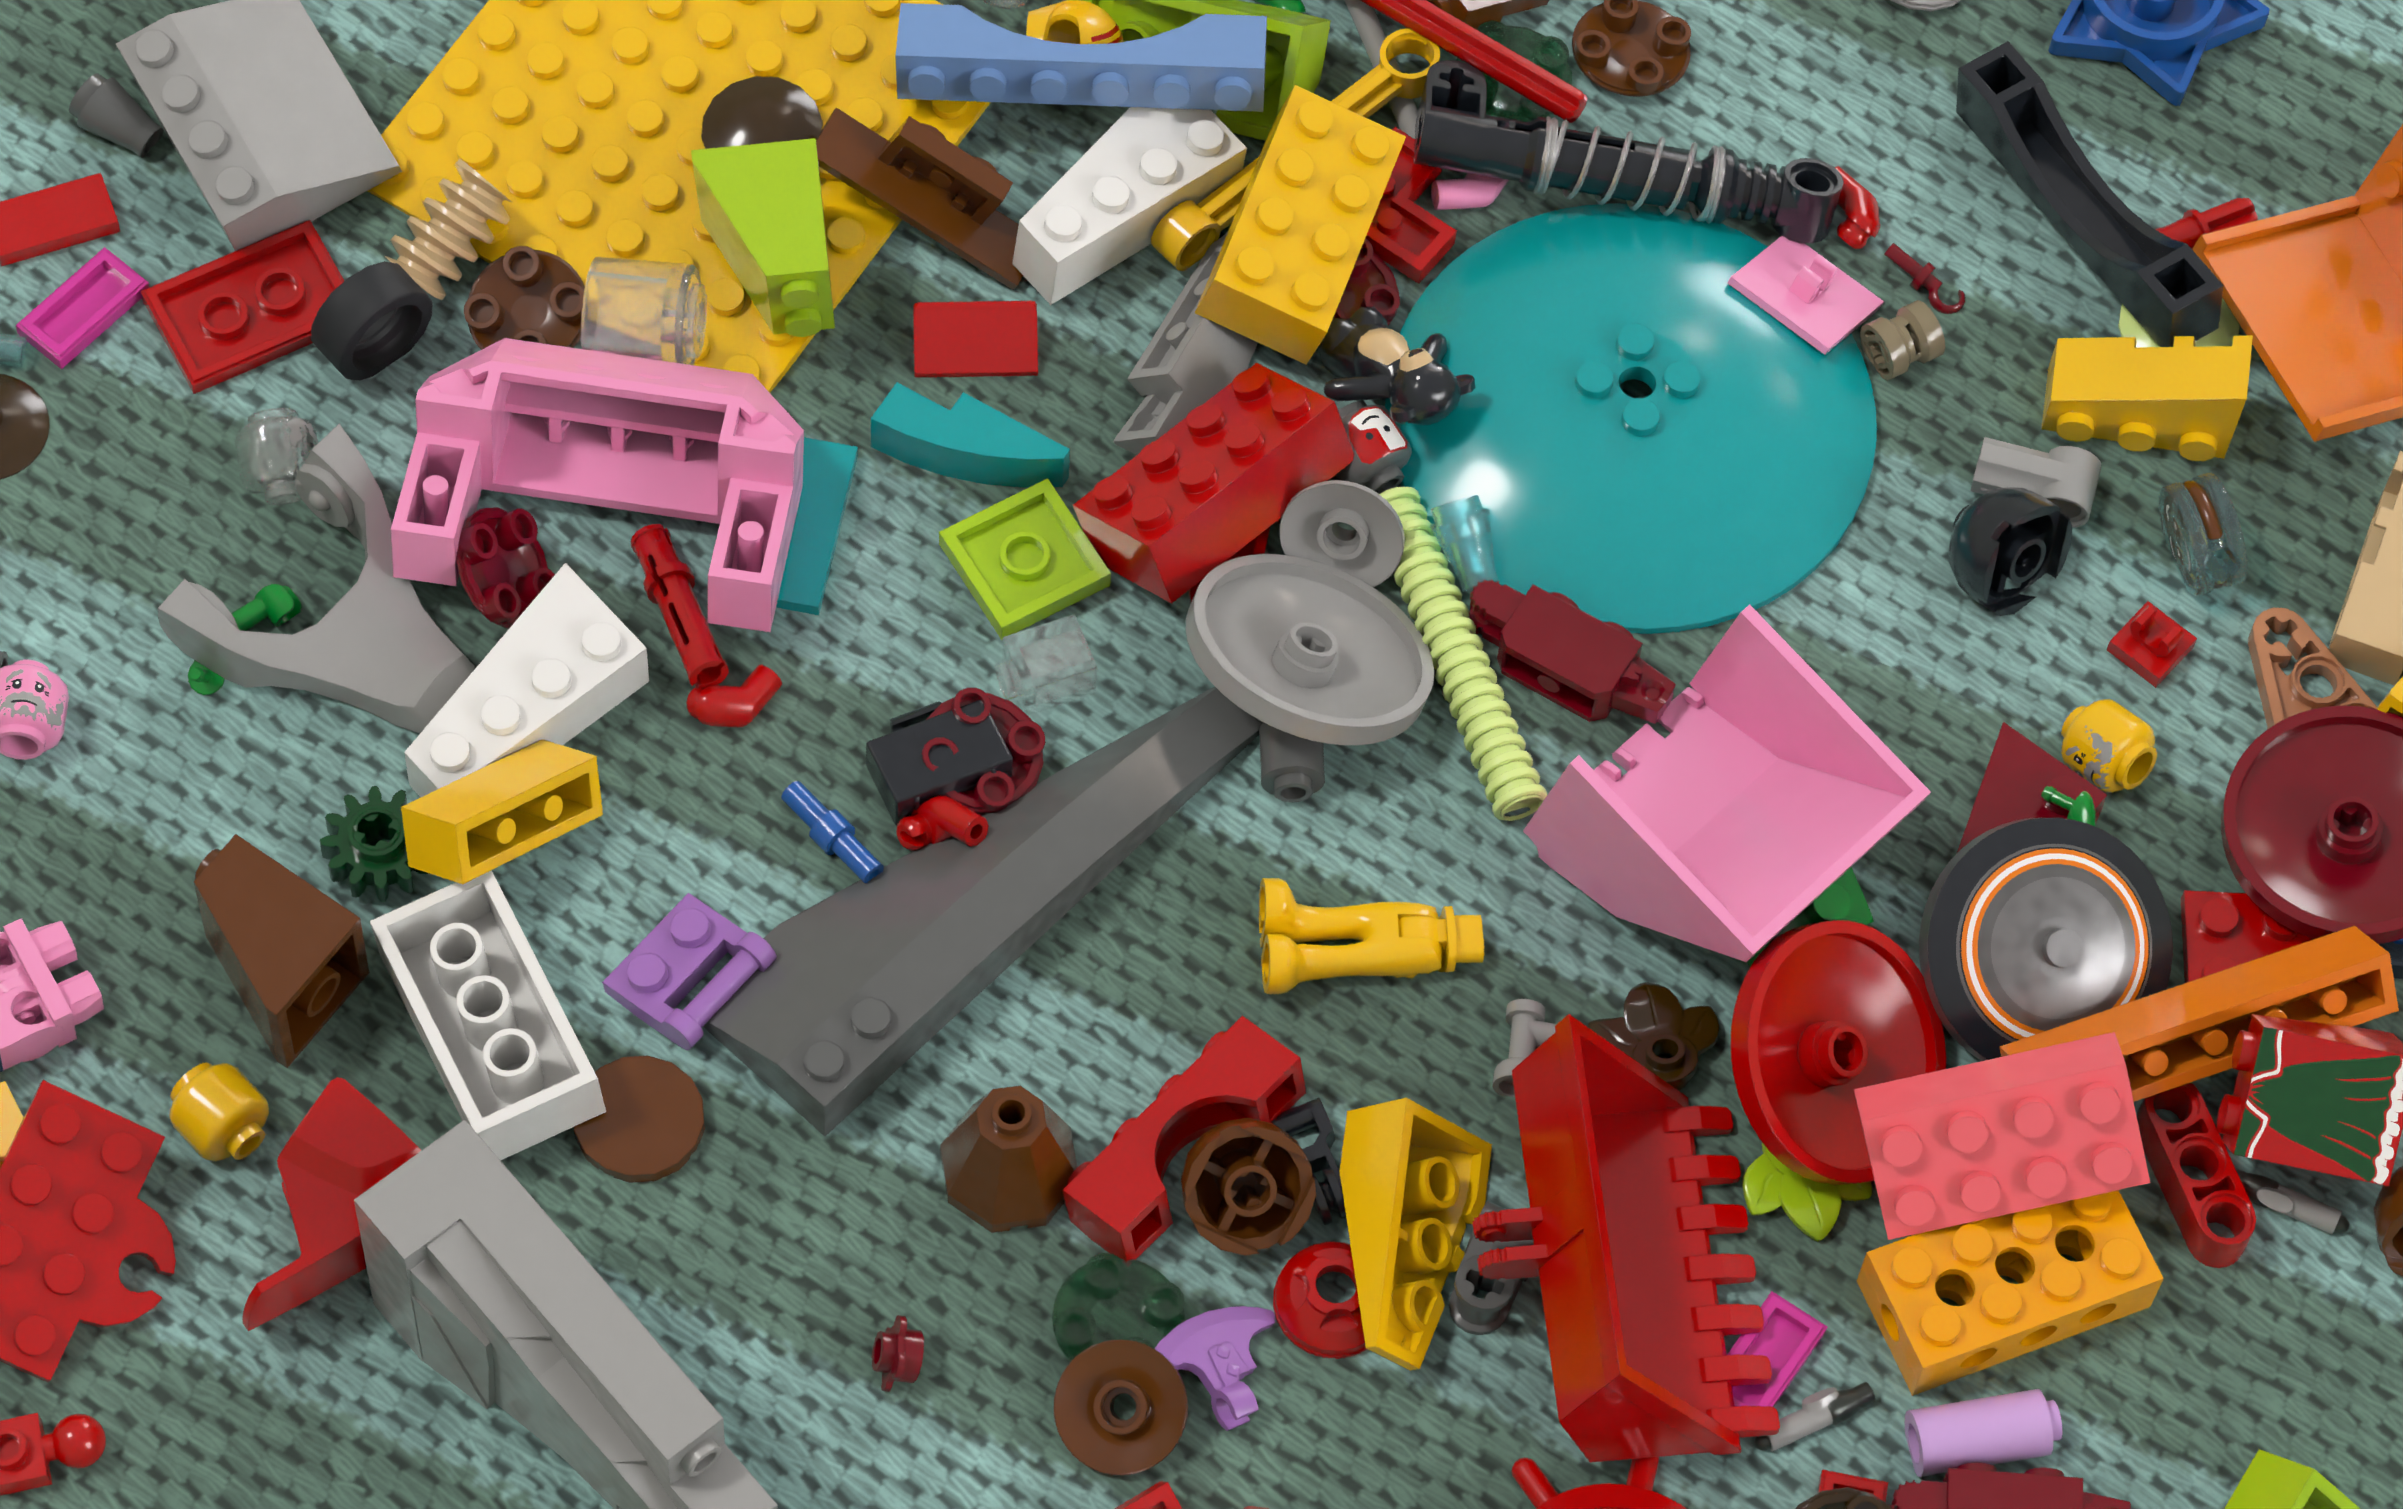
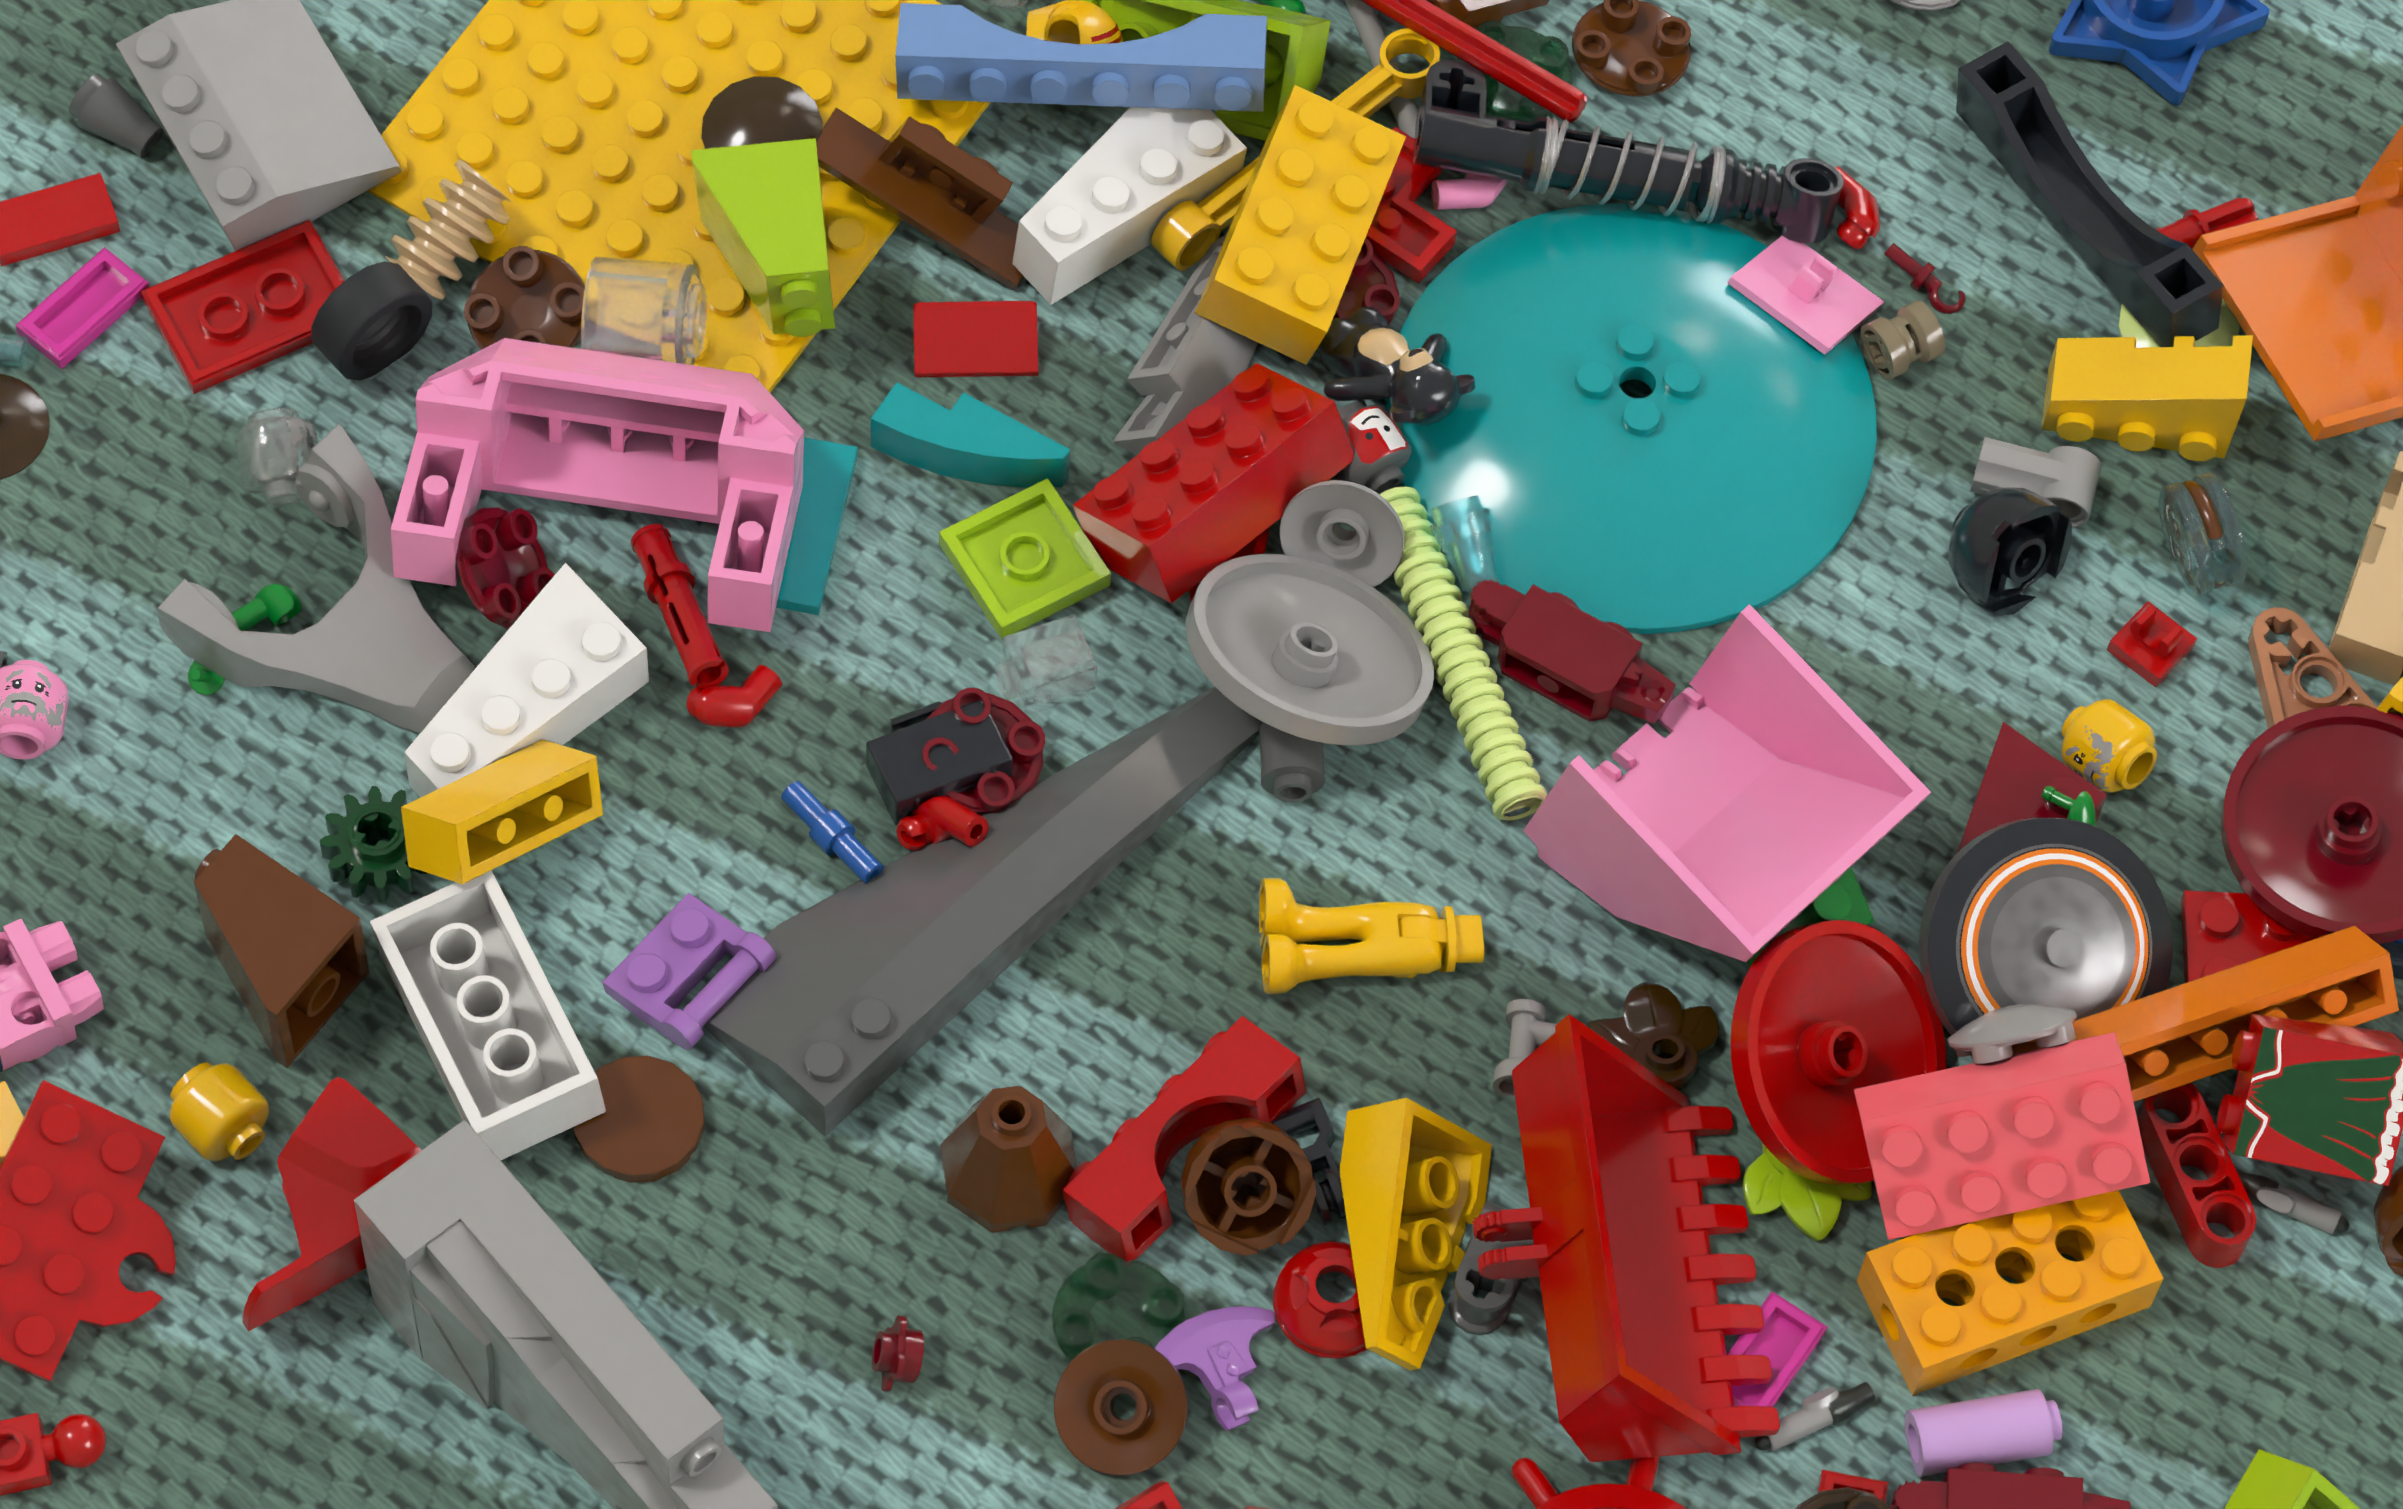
none -> light grey dish [1947,1004,2077,1064]

